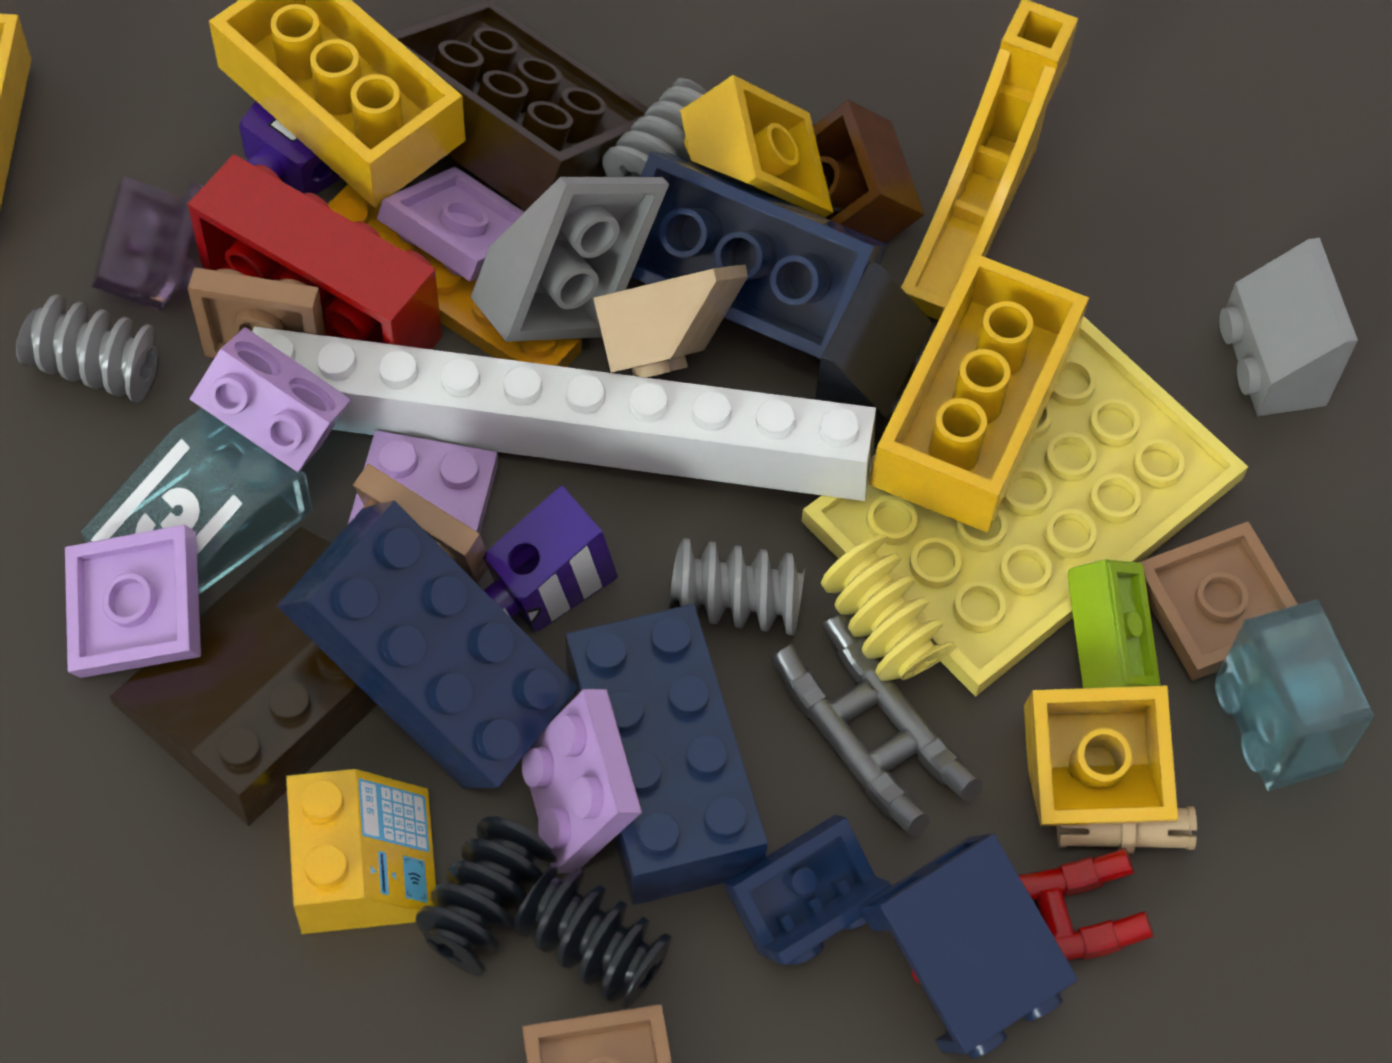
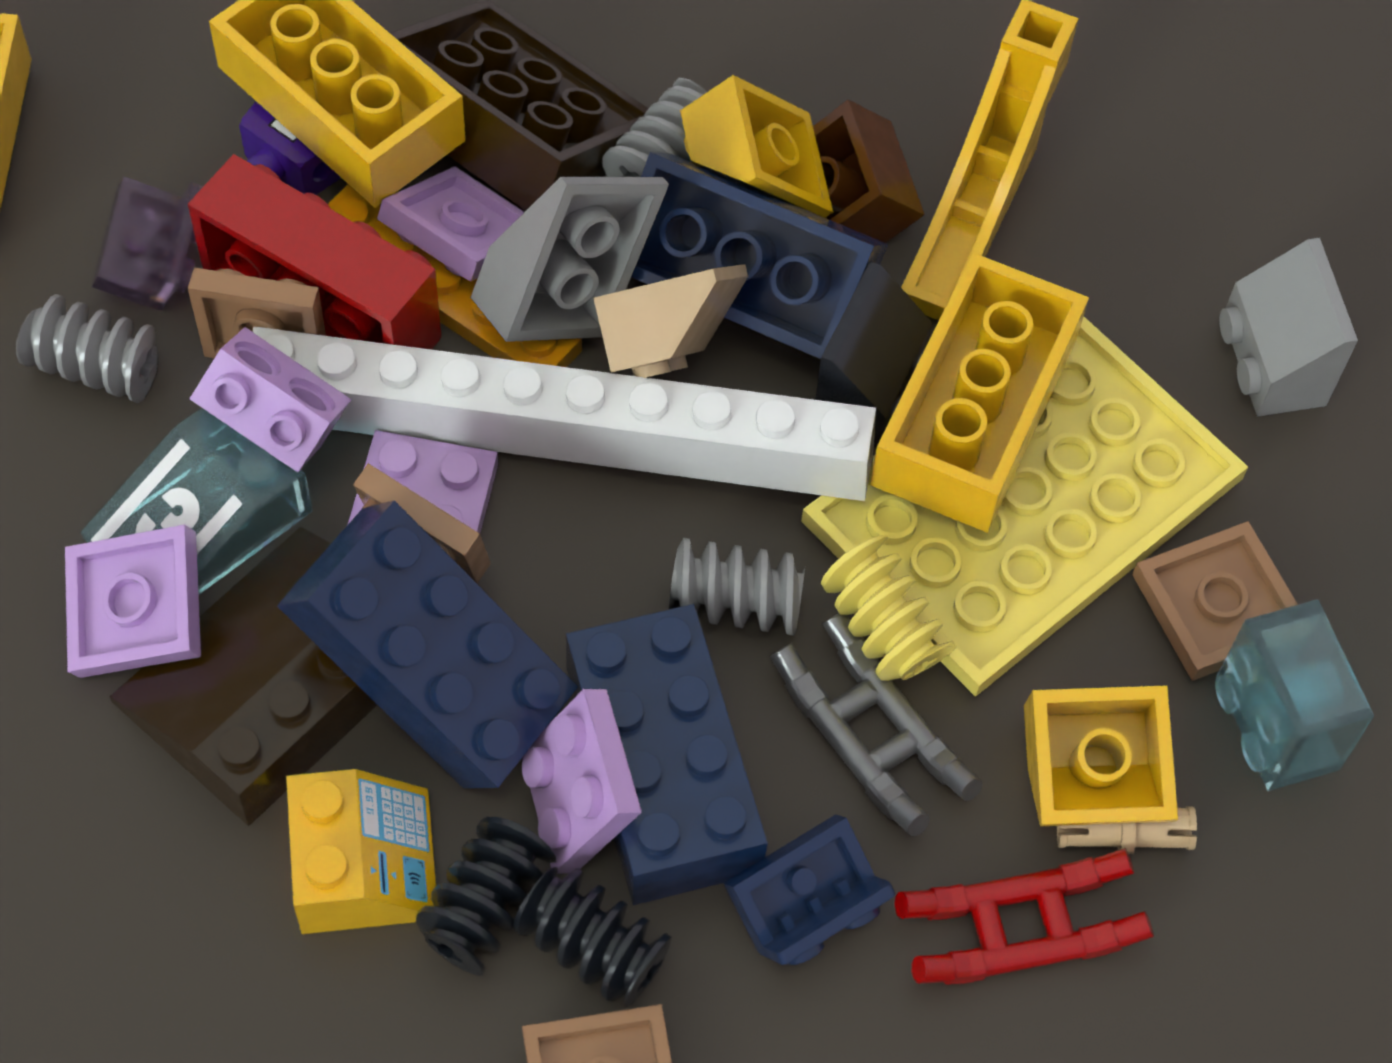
dark purple torso [483,485,618,632] -> none
dark blue panel [859,833,1078,1058] -> none
lime slope [1067,559,1161,688] -> none

